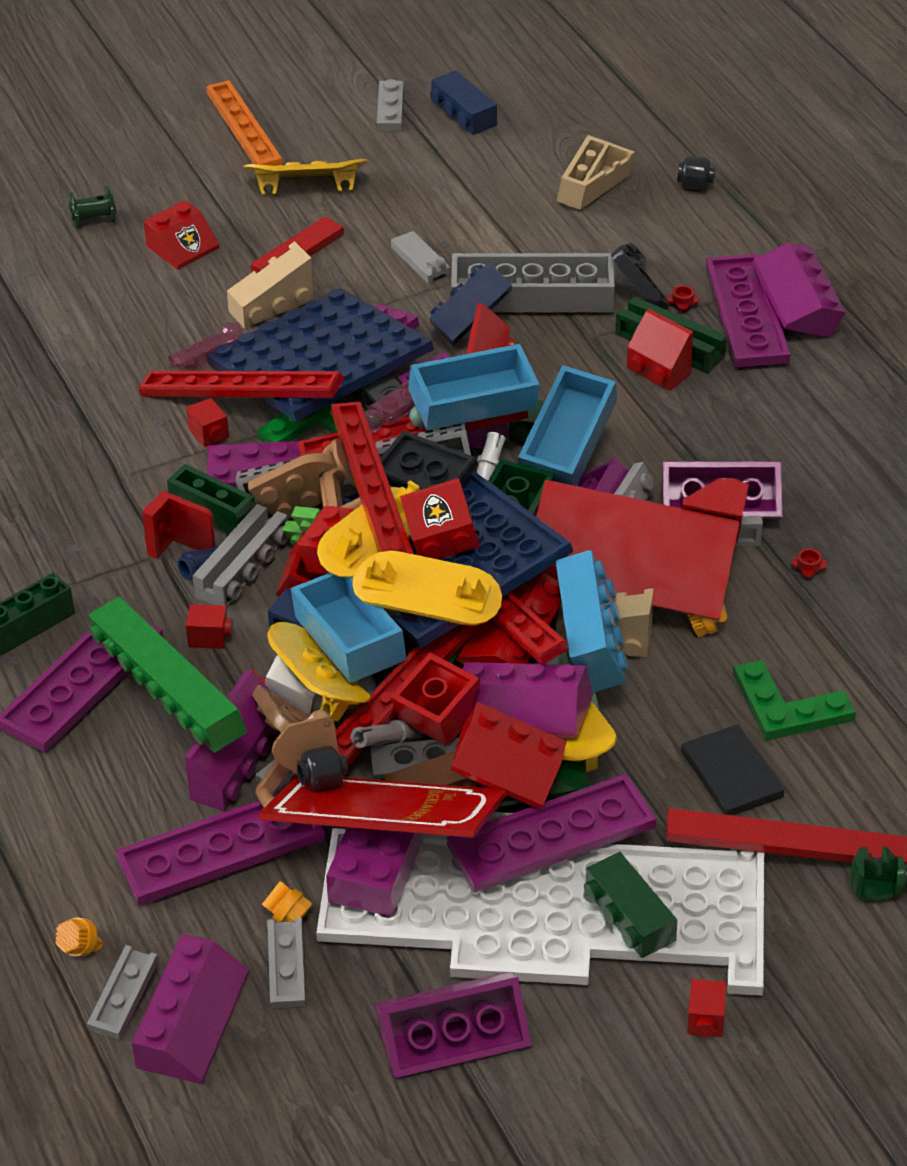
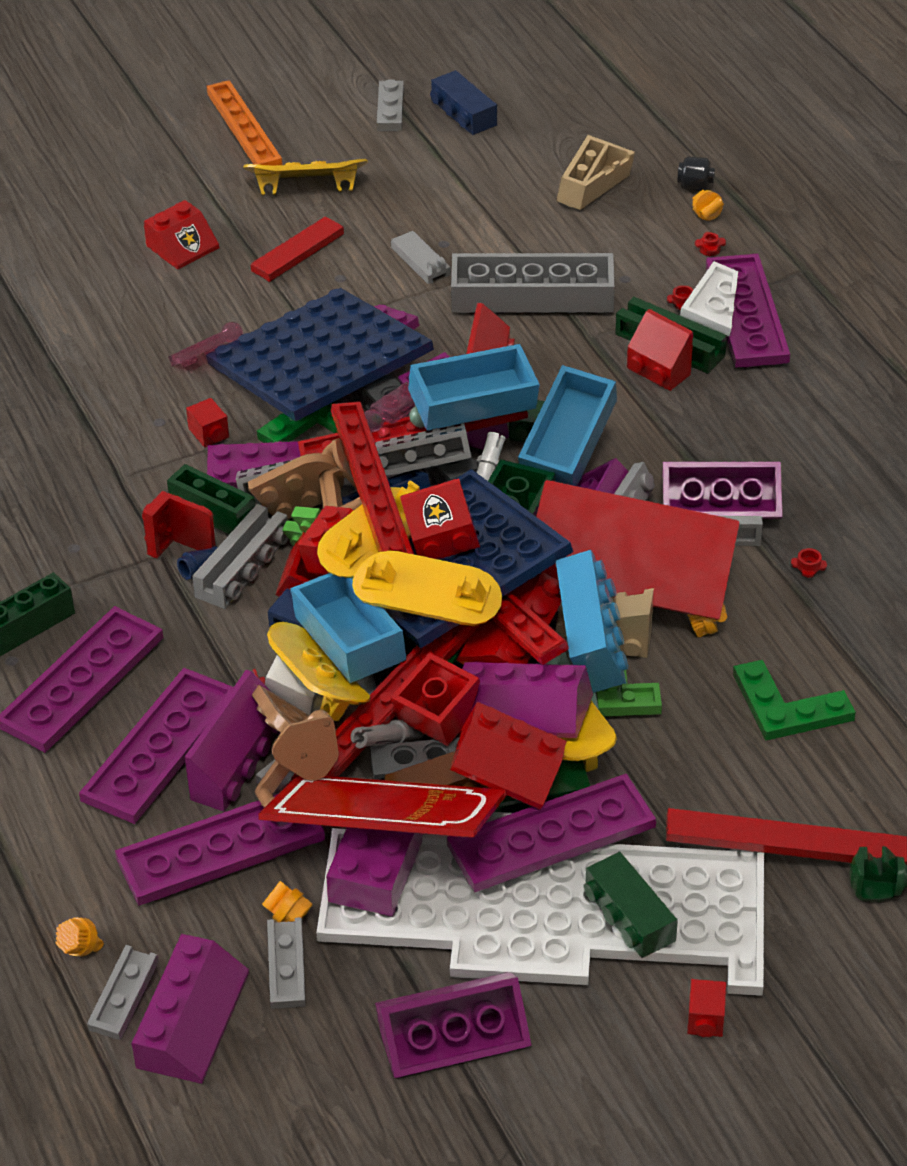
dark green hose [69,186,116,228] -> none
green brick [88,596,247,753] -> none
red tile [138,371,344,398] -> none
red brick [186,604,233,649] -> none
tan wedge [227,242,314,329] -> none
black head [296,746,348,792] -> none
black tile [380,430,478,490] -> none
dark blue brick [430,262,512,346] -> none
black beam [611,243,671,310] -> none
black tile [681,724,785,815] -> none
red slope [682,478,749,542] -> none
magenta slope [752,242,846,338] -> none
none -> magenta plate [79,668,233,824]
none -> bright green plate [596,670,662,716]
none -> white wing [680,261,738,336]
none -> light orange piece [692,190,724,221]
none -> red plate [695,232,726,256]

